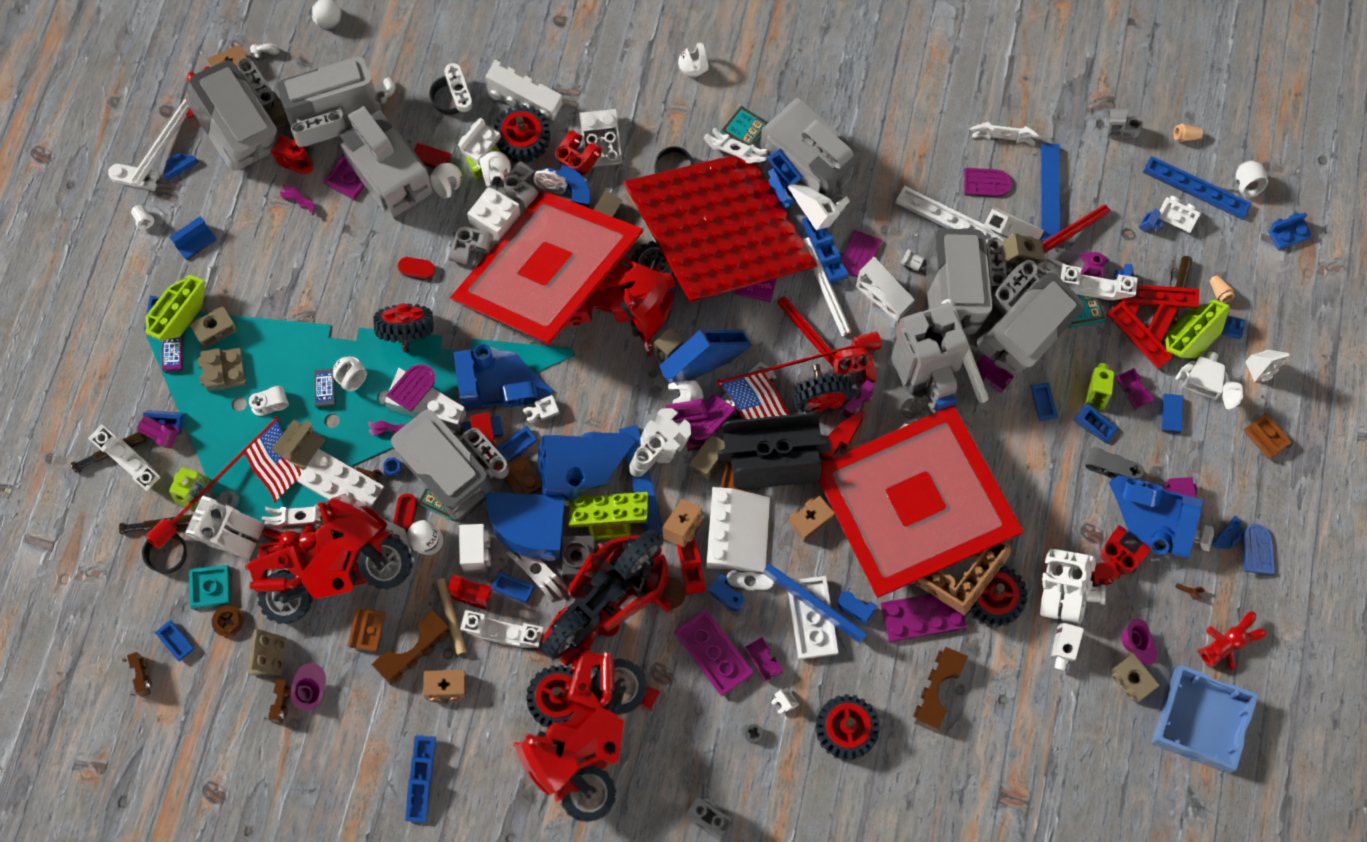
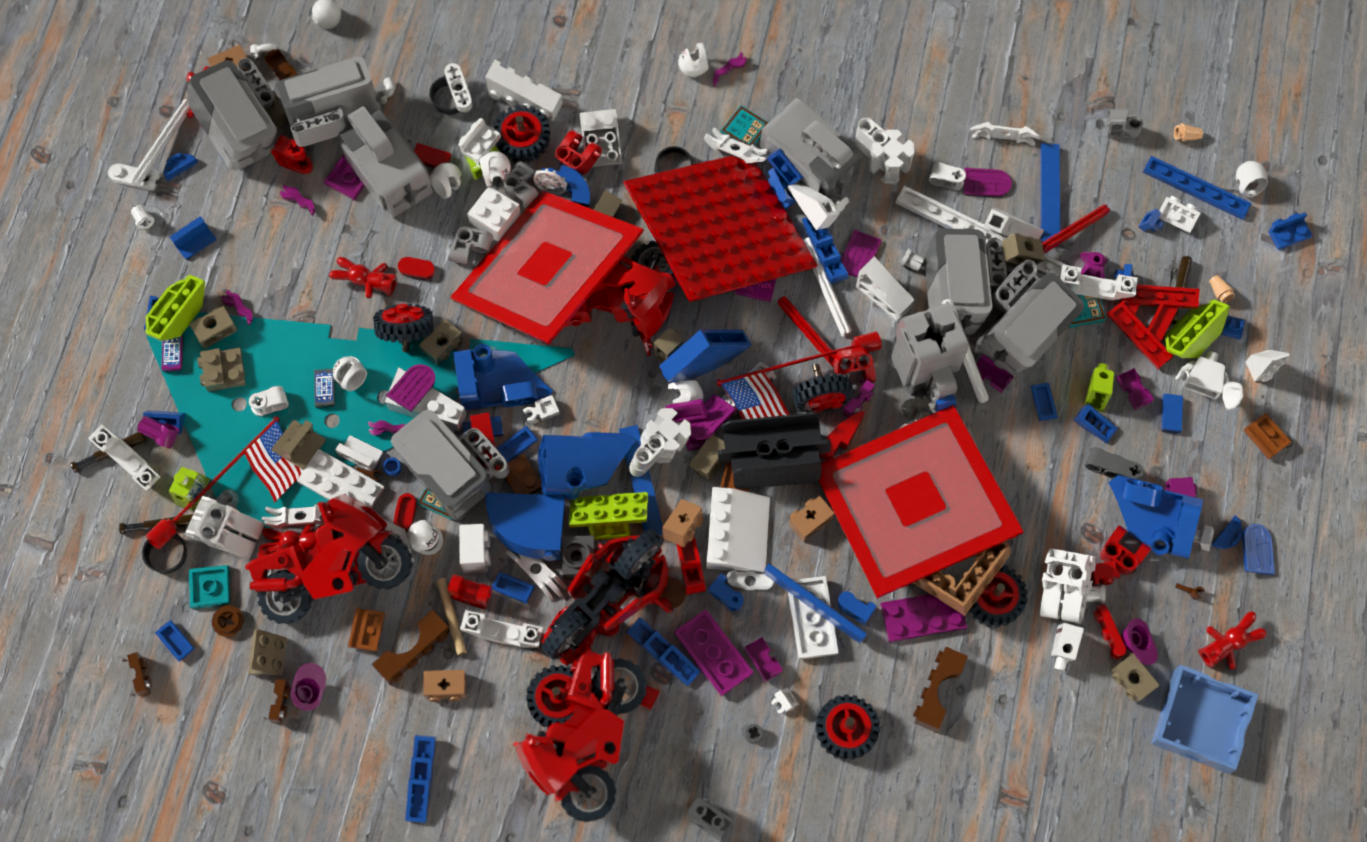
none -> magenta hair [221,290,253,325]
none -> reddish brown piece [263,49,298,81]
none -> red animal [329,257,397,299]
none -> white panel [336,436,383,471]
none -> dark tan brick [419,319,464,366]
none -> blue slope [625,617,701,686]
none -> magenta hair [713,52,747,87]
none -> white connector [854,118,914,184]
none -> white piece [929,162,966,191]
none -> red plate [1093,604,1126,660]

